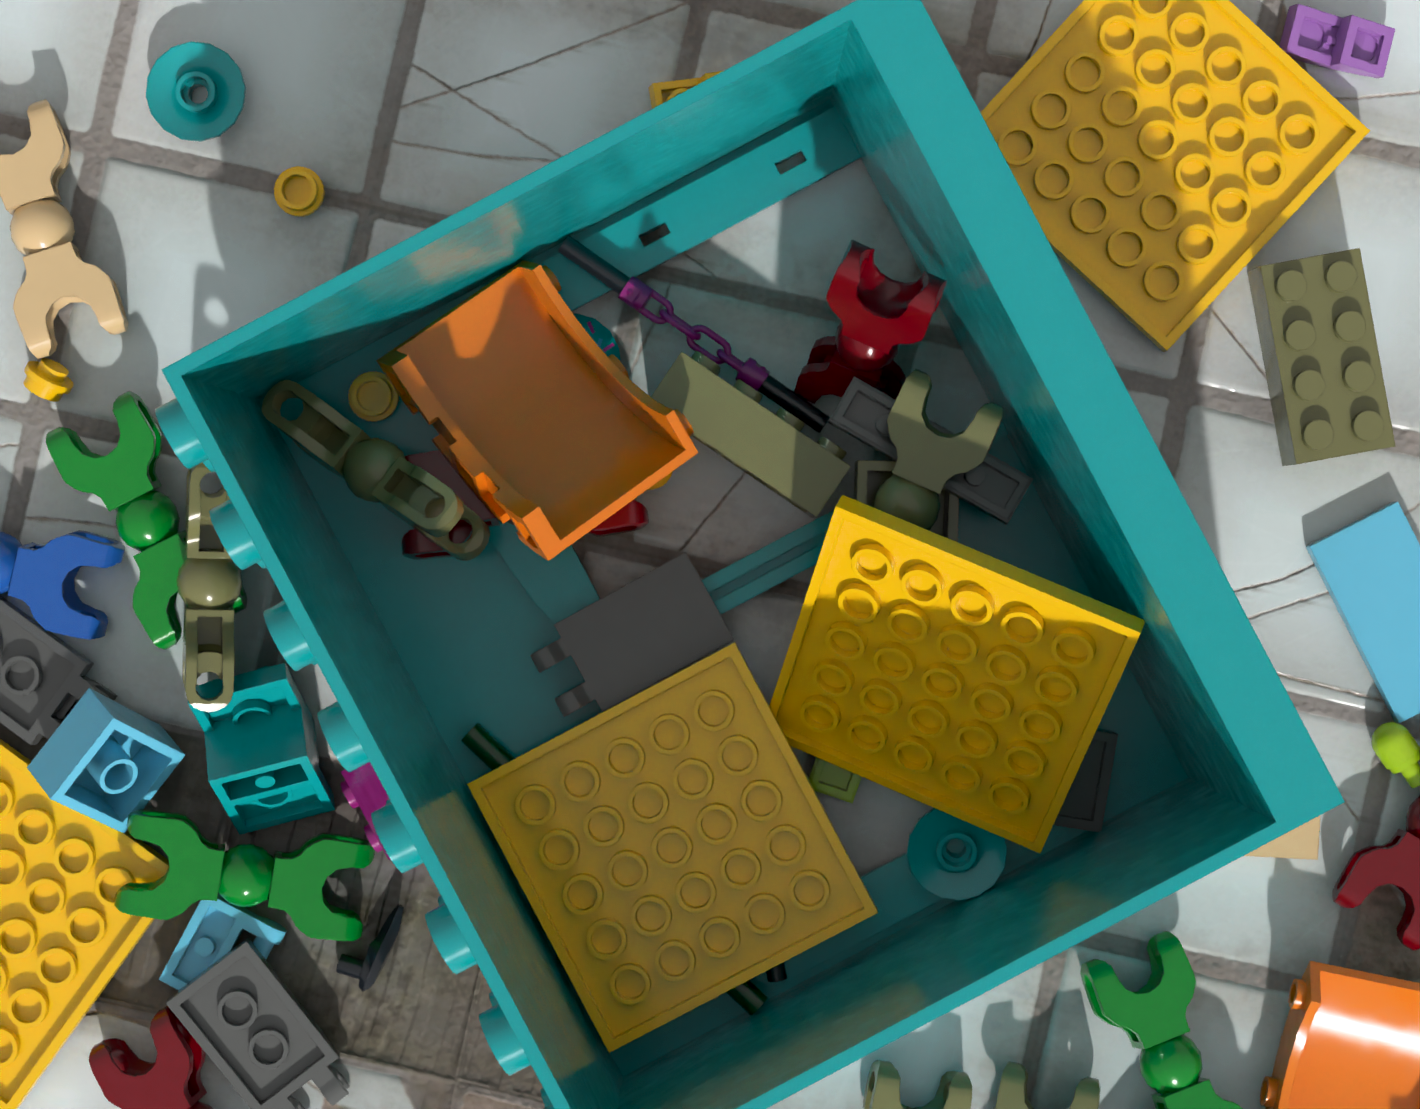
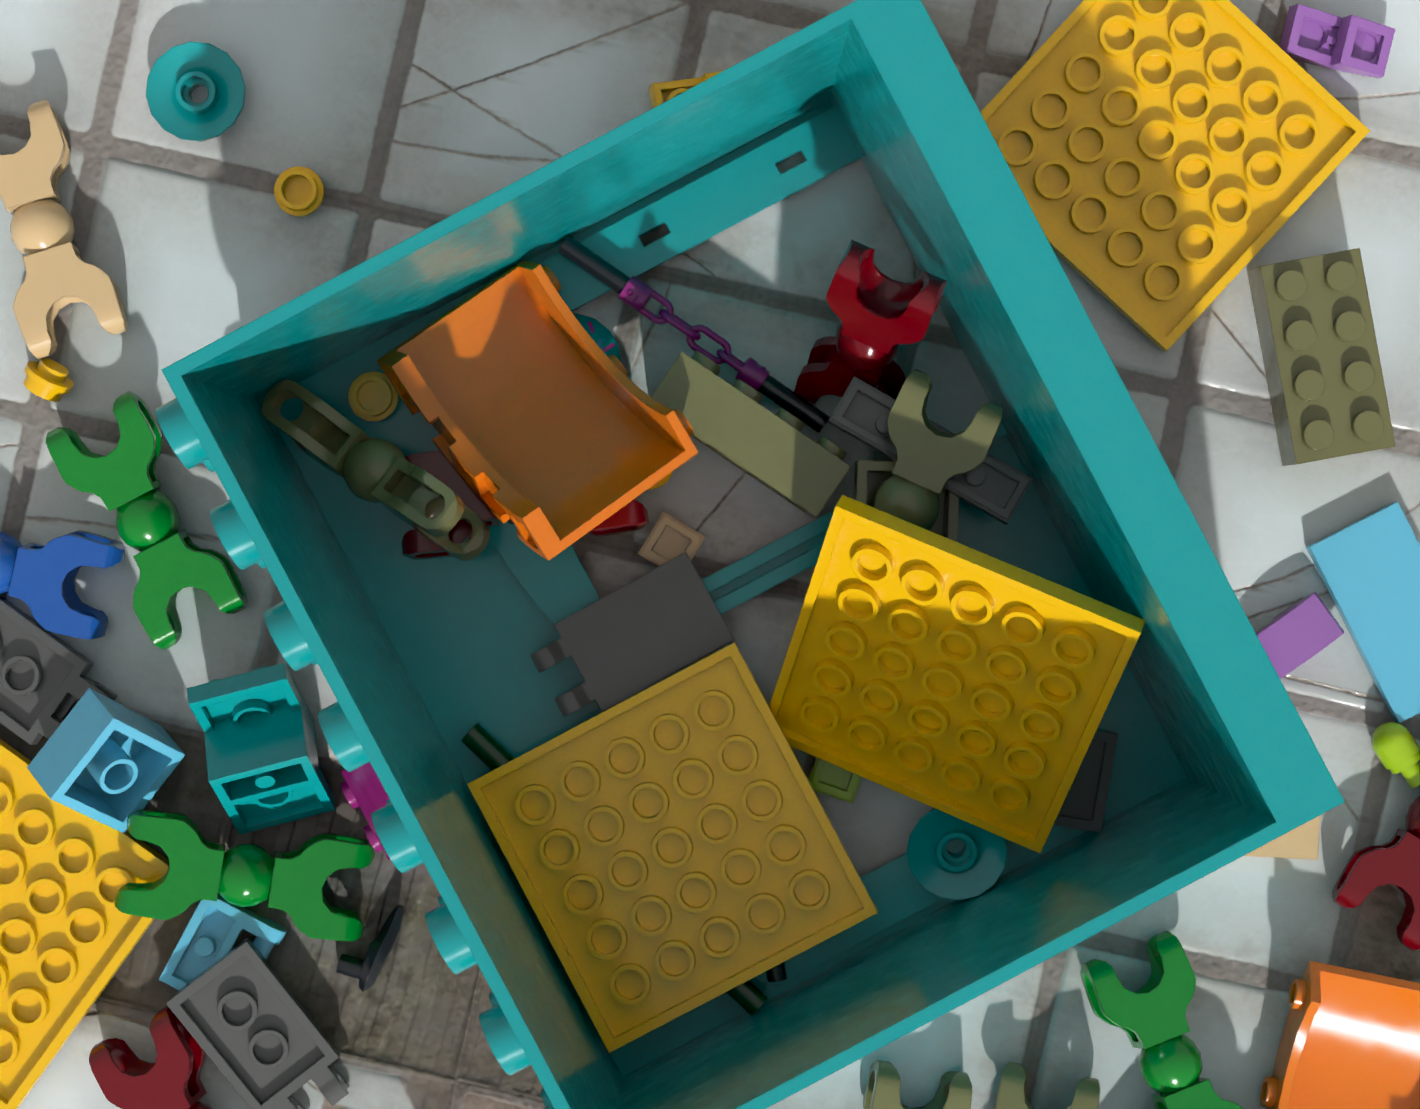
olive piece [176,462,243,712] -> none
none -> tan tile [638,511,705,566]
none -> medium lavender slope [1255,591,1344,679]

